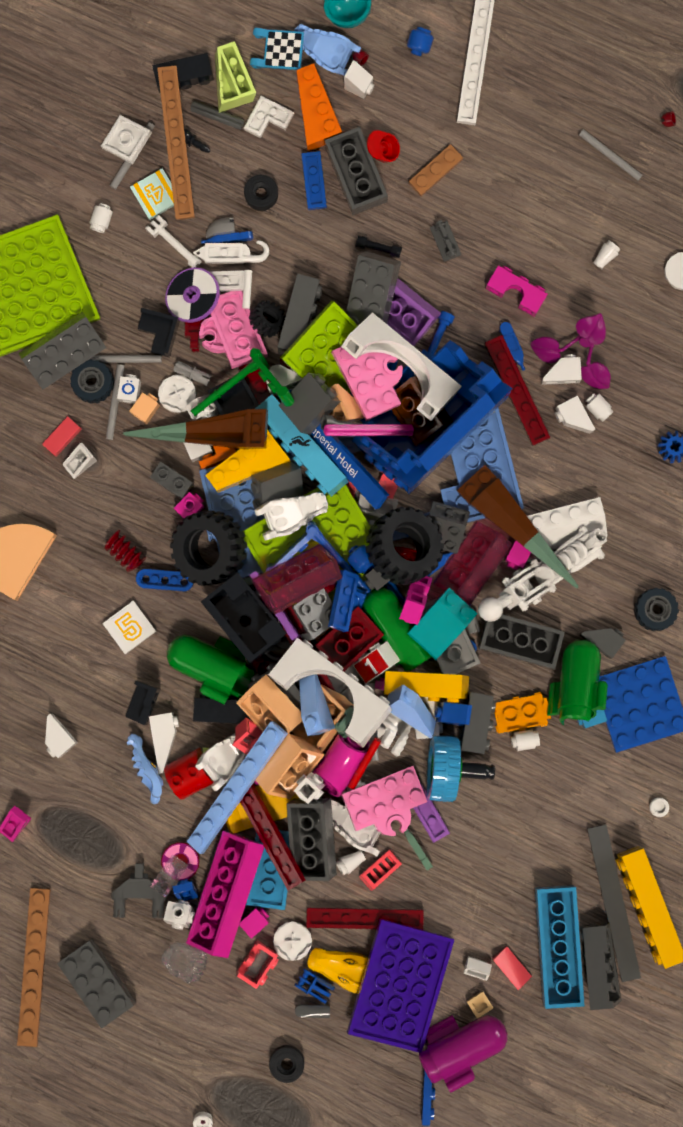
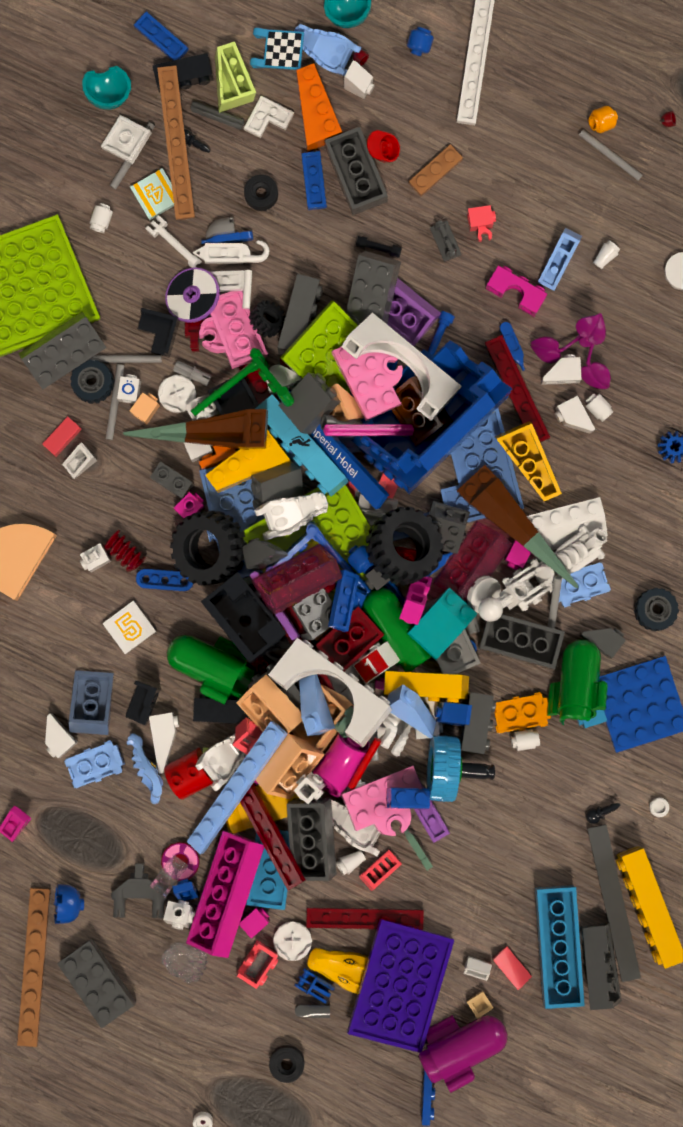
none -> blue cylinder [54,884,84,924]
none -> light blue piece [64,740,125,788]
none -> sand blue slope [69,670,114,735]
none -> white brick [79,543,111,572]
none -> teal cylinder [82,66,131,110]
none -> blue plate [134,11,189,61]
none -> dark grey slope [242,538,288,570]
none -> blue brick [387,788,430,809]
none -> coral brick [467,205,496,242]
none -> white tile [467,576,501,613]
none -> yellow wedge [494,421,562,501]
none -> light blue slope [538,228,582,291]
none -> light grey bar [547,576,562,629]
none -> light blue piece [559,563,611,608]
none -> black bar [585,803,621,824]
none -> light orange head [588,106,618,133]

